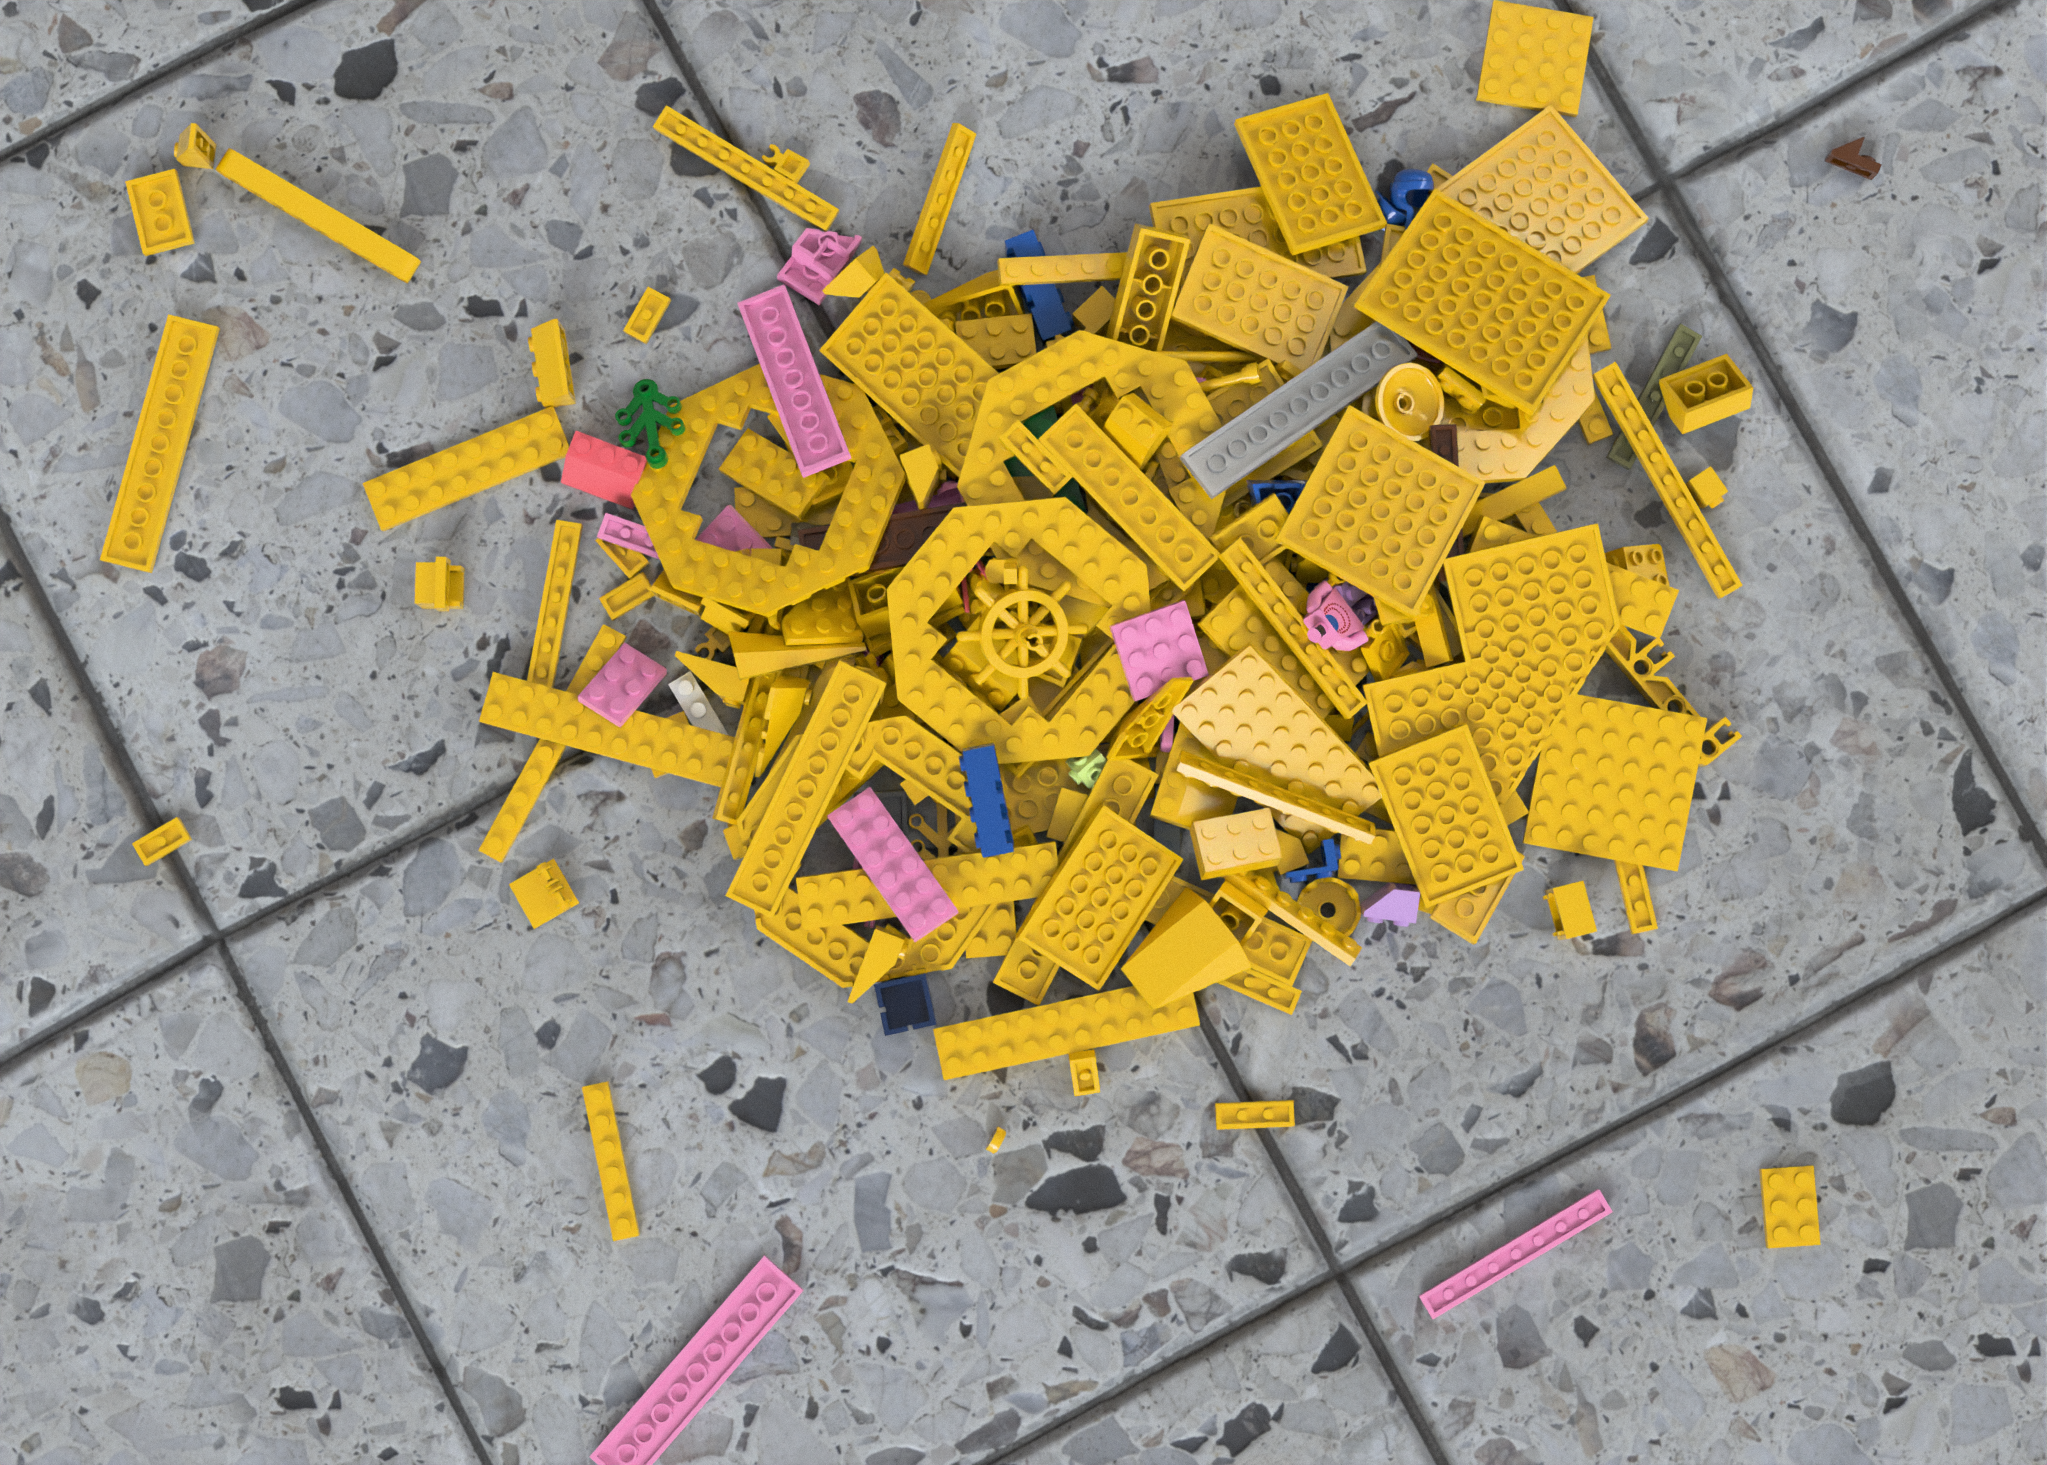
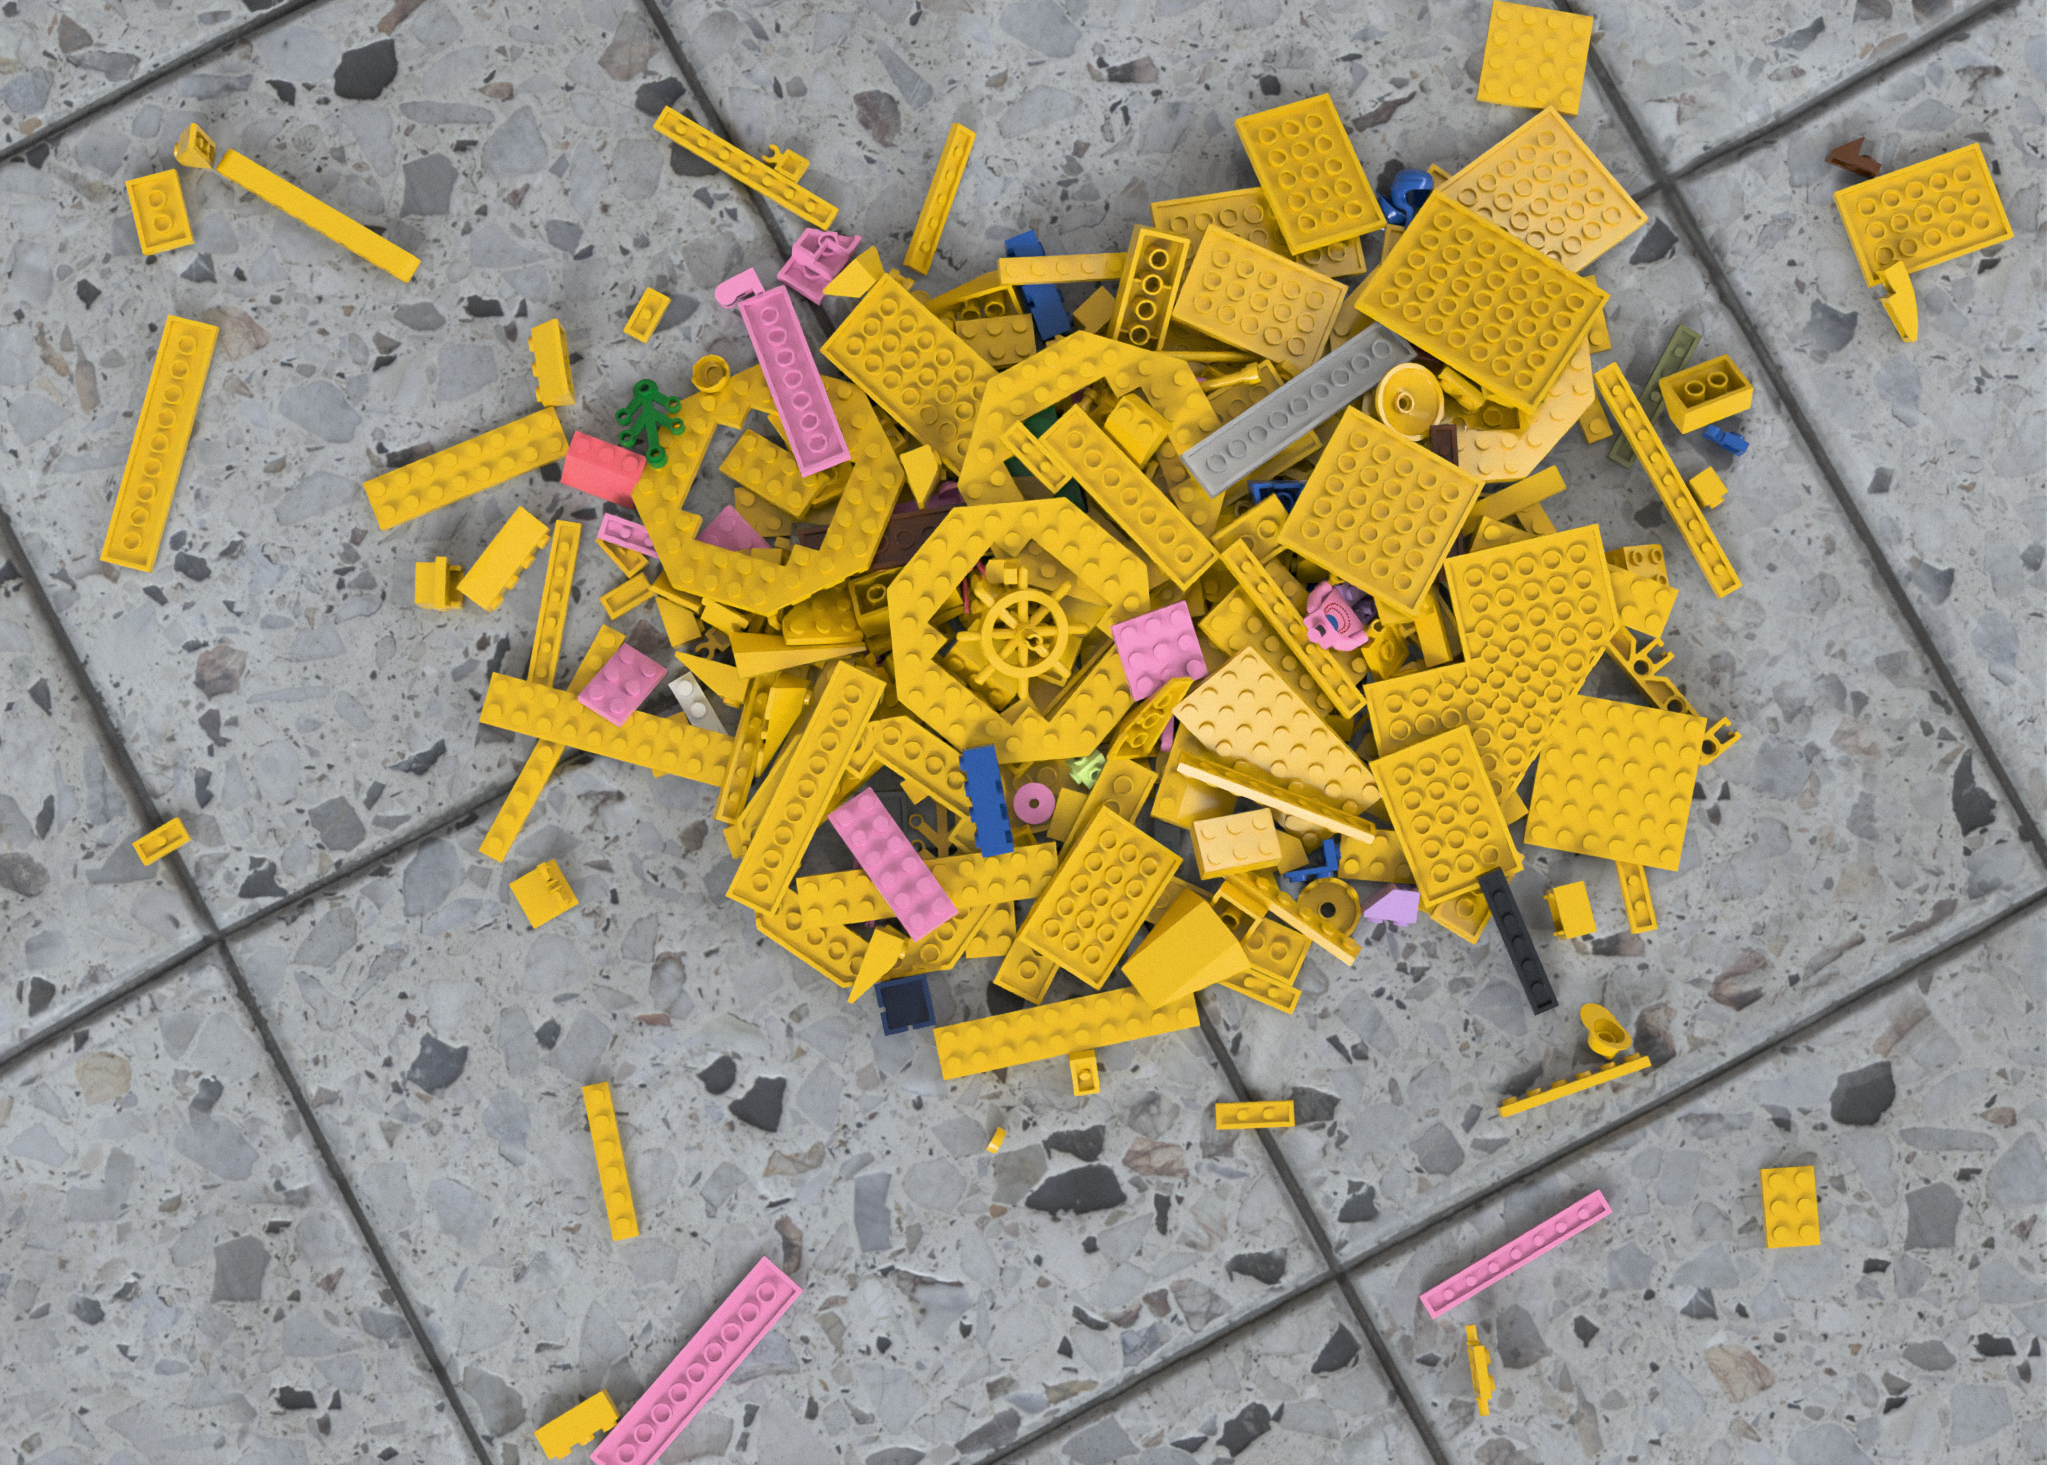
none -> yellow slope [456,506,552,613]
none -> yellow brick [534,1388,621,1460]
none -> yellow slope [655,597,706,650]
none -> yellow hair [690,354,730,393]
none -> bright pink leg [715,267,765,309]
none -> bright pink piece [1013,783,1055,825]
none -> yellow plate [1465,1324,1495,1416]
none -> black plate [1476,866,1559,1016]
none -> yellow plate [1496,1052,1651,1118]
none -> yellow piece [1580,1003,1632,1060]
none -> blue plate [1702,424,1750,457]
none -> yellow plate [1832,142,2014,289]
none -> yellow slope [1875,260,1918,343]

